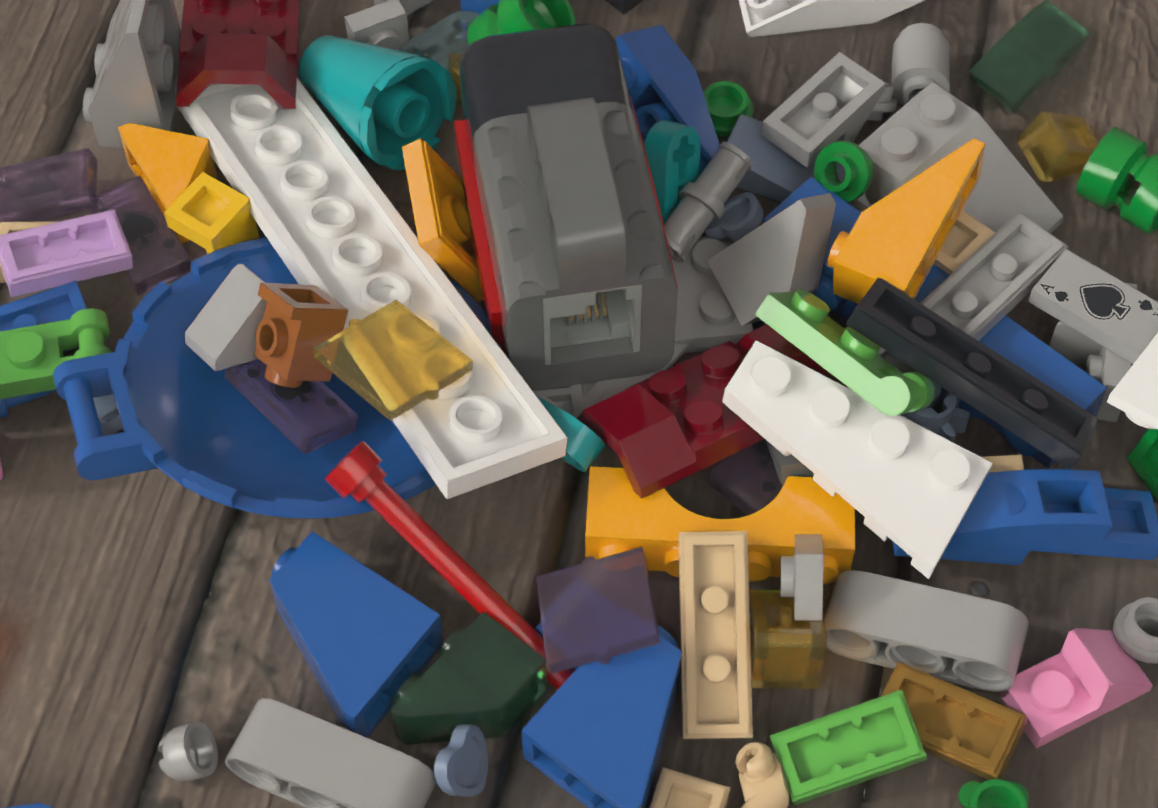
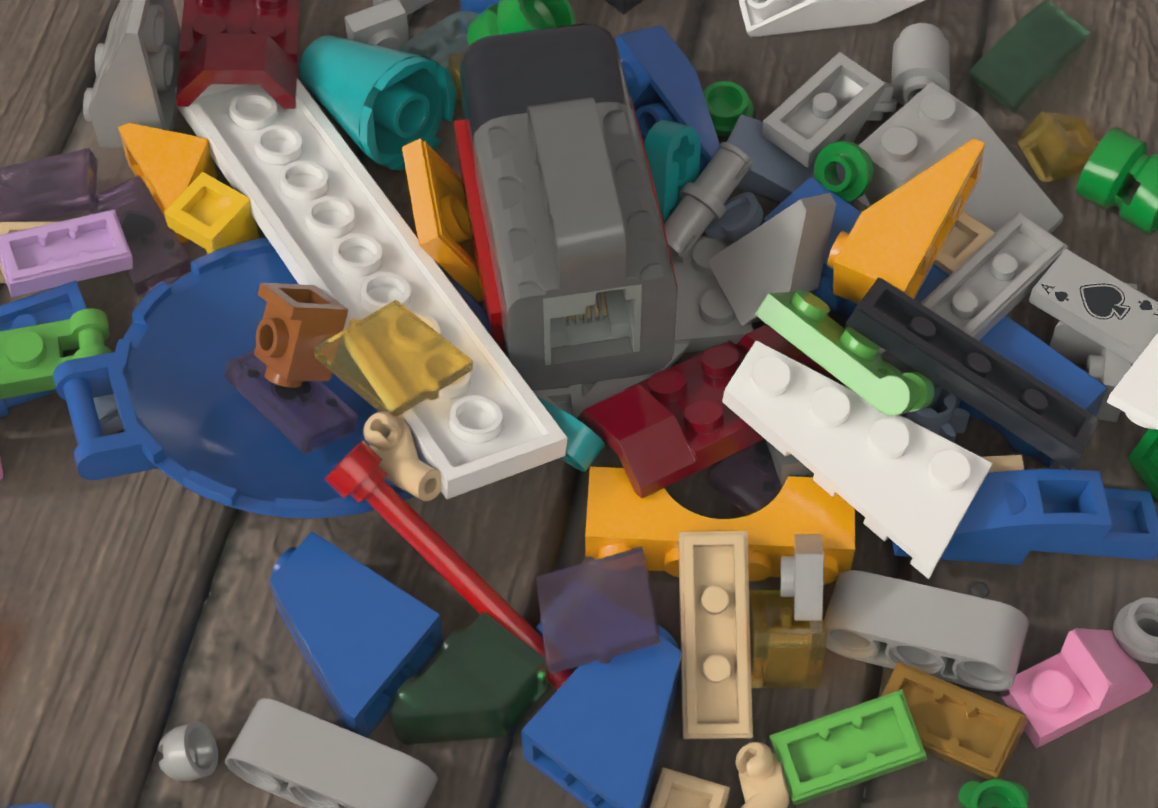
light grey slope [185,264,267,372] -> none
sand blue piece [434,724,488,797] -> none
none -> tan arm [363,411,442,502]

